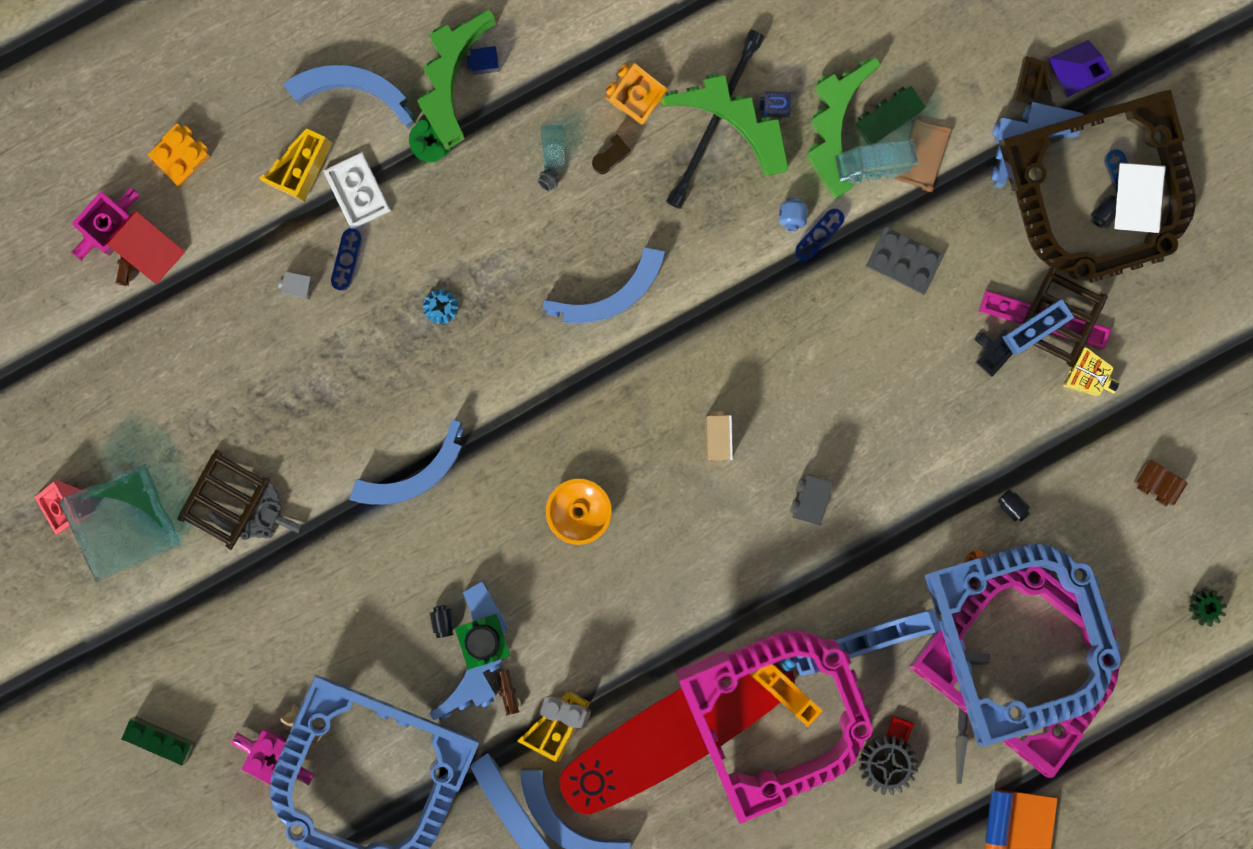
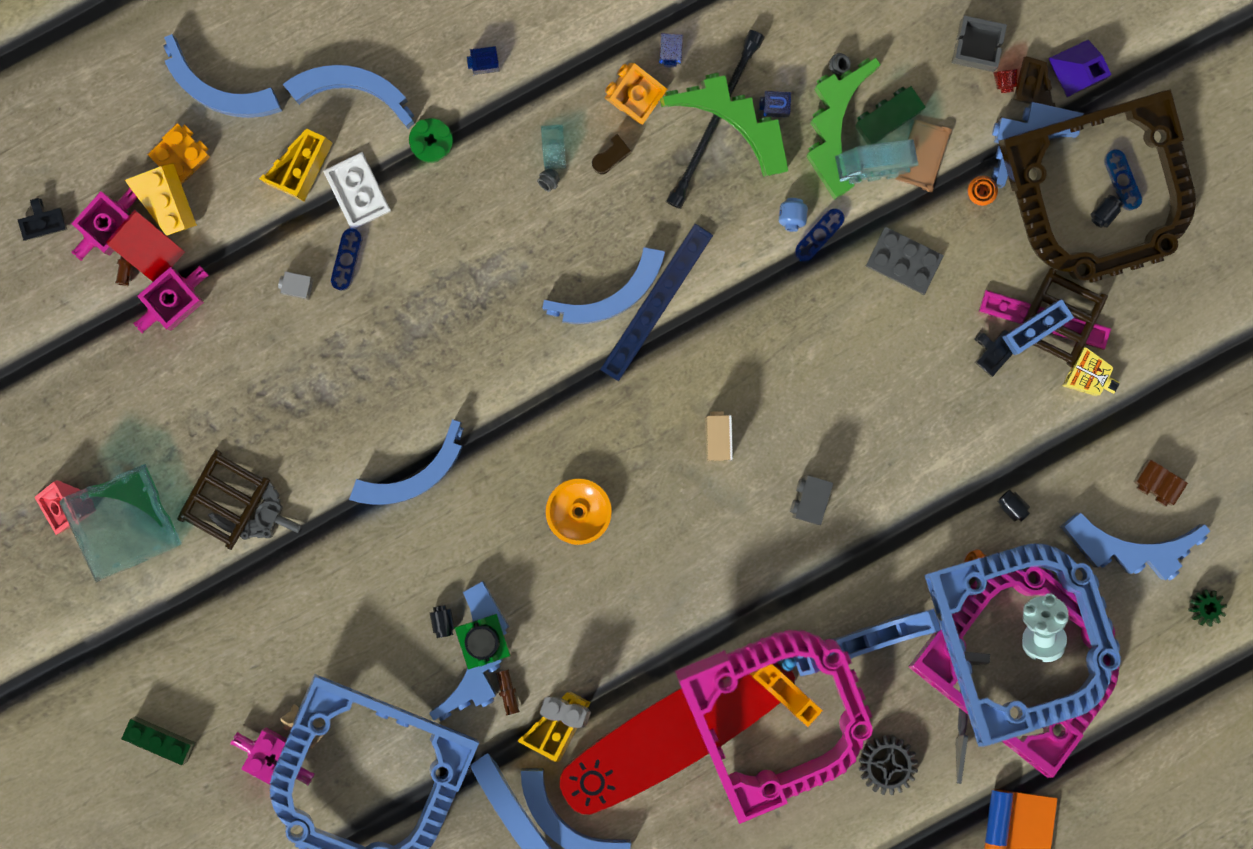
bright green arch [417,10,496,150] -> none
dark azure gear [423,289,458,324] -> none
red tile [886,715,914,744] -> none
white tile [1115,163,1166,233] -> none
none -> black plate [17,198,68,241]
none -> yellow wedge [125,163,197,236]
none -> dark pink brick [133,265,209,333]
none -> medium blue arch [164,34,282,118]
none -> dark blue tile [600,223,713,382]
none -> clear blue brick [659,33,683,68]
none -> dark grey plate [829,53,851,75]
none -> dark grey piece [951,15,1007,72]
none -> orange cone [968,176,998,206]
none -> clear red hat [993,69,1018,93]
none -> light aqua piece [1022,594,1068,662]
none -> medium blue arch [1060,513,1210,580]

